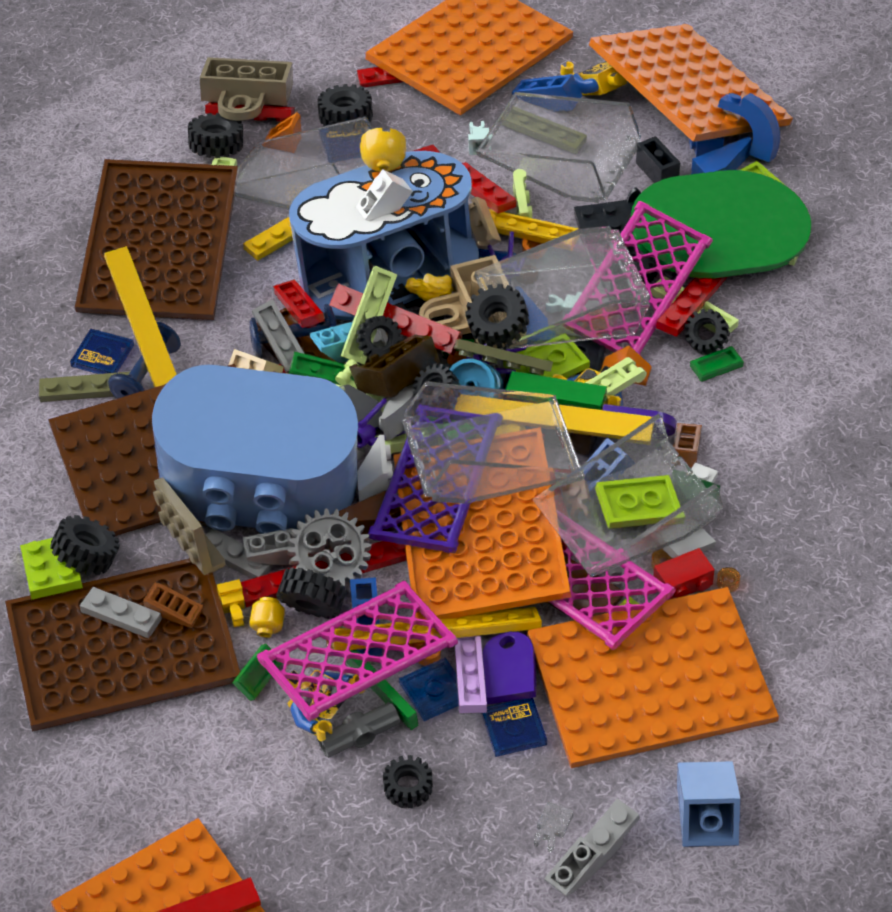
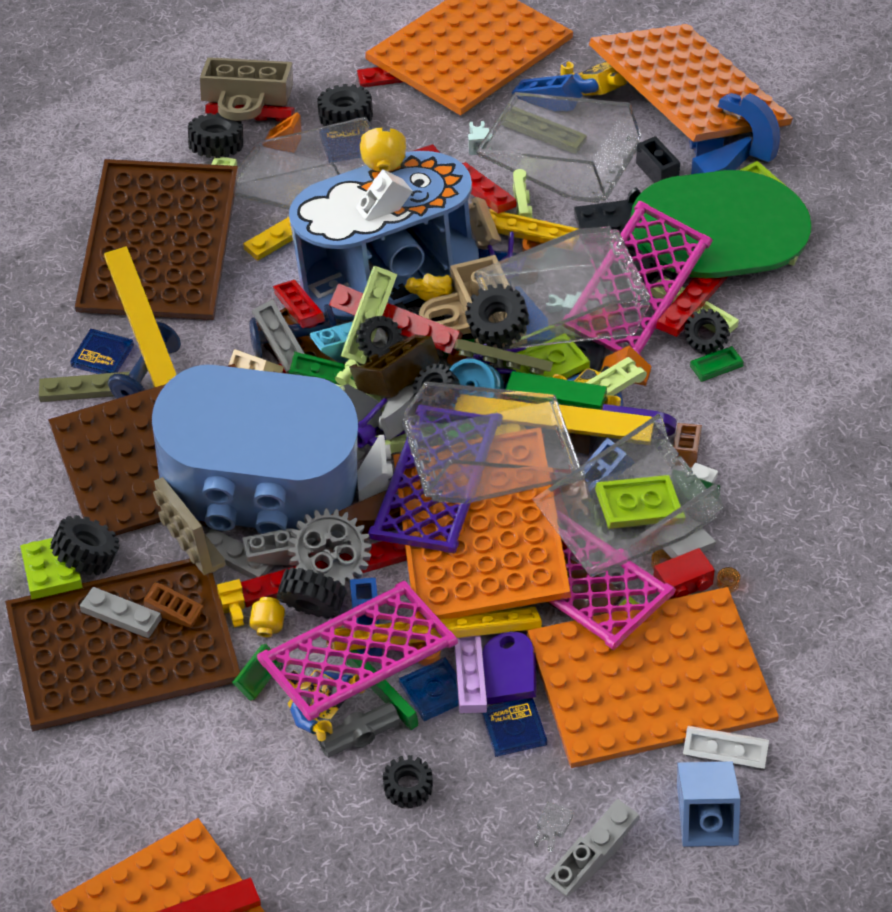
none -> white plate [683,726,769,769]

